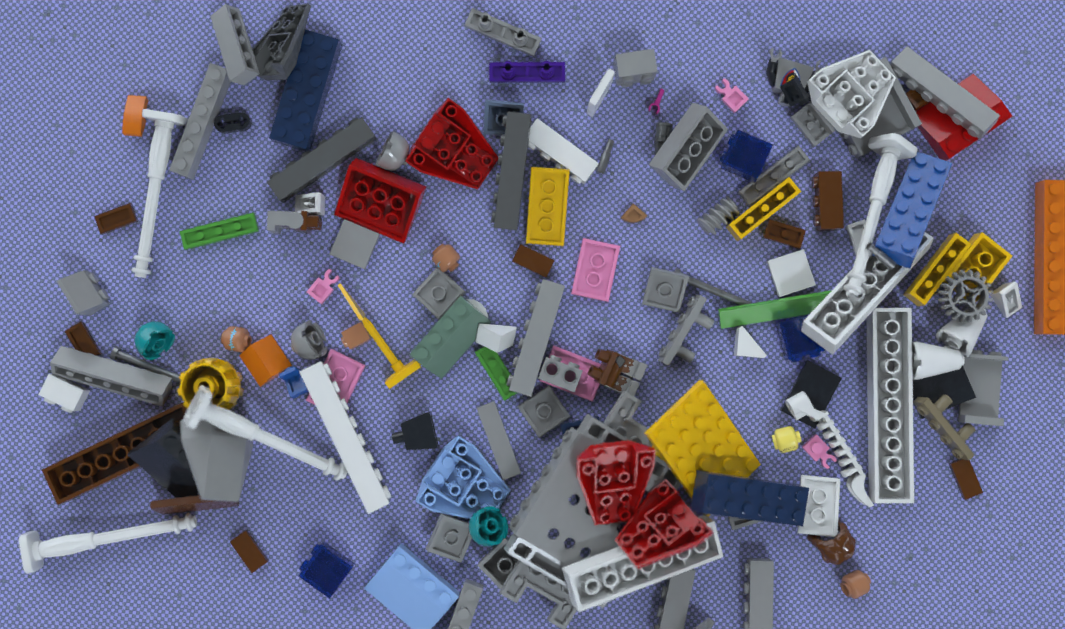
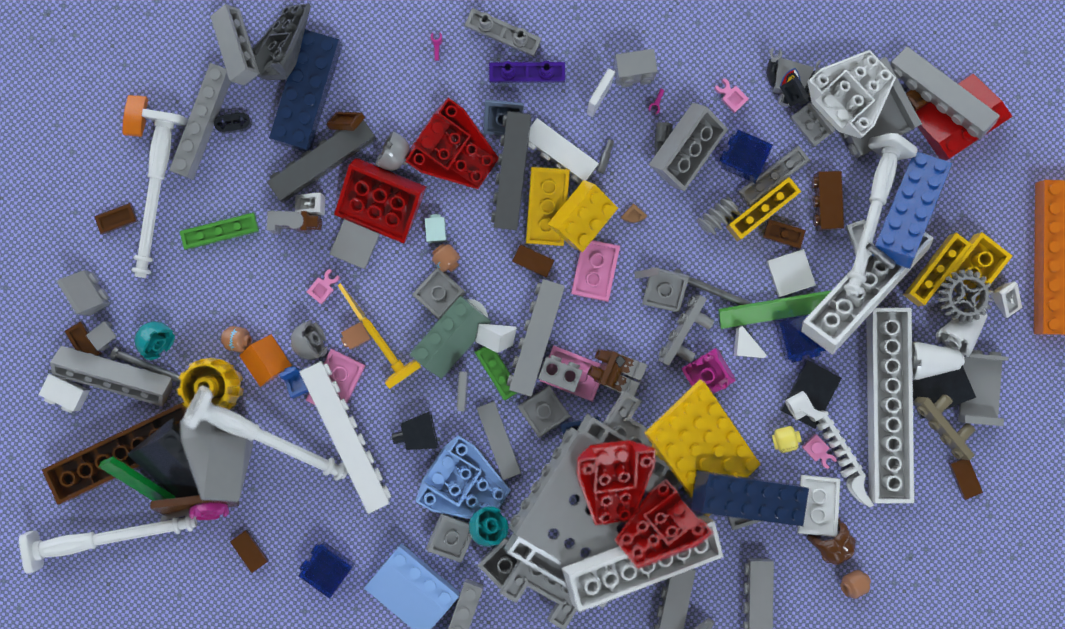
none -> light grey panel [86,321,117,351]
none -> green tile [99,457,175,501]
none -> light grey piece [160,509,189,522]
none -> dark pink tile [189,503,229,520]
none -> reddish brown tile [326,112,365,131]
none -> light aqua brick [425,214,447,243]
none -> dark pink hand [431,33,443,61]
none -> light grey tile [457,371,469,411]
none -> yellow brick [548,180,618,253]
none -> light grey piece [634,268,660,279]
none -> dark pink slope [681,348,736,394]

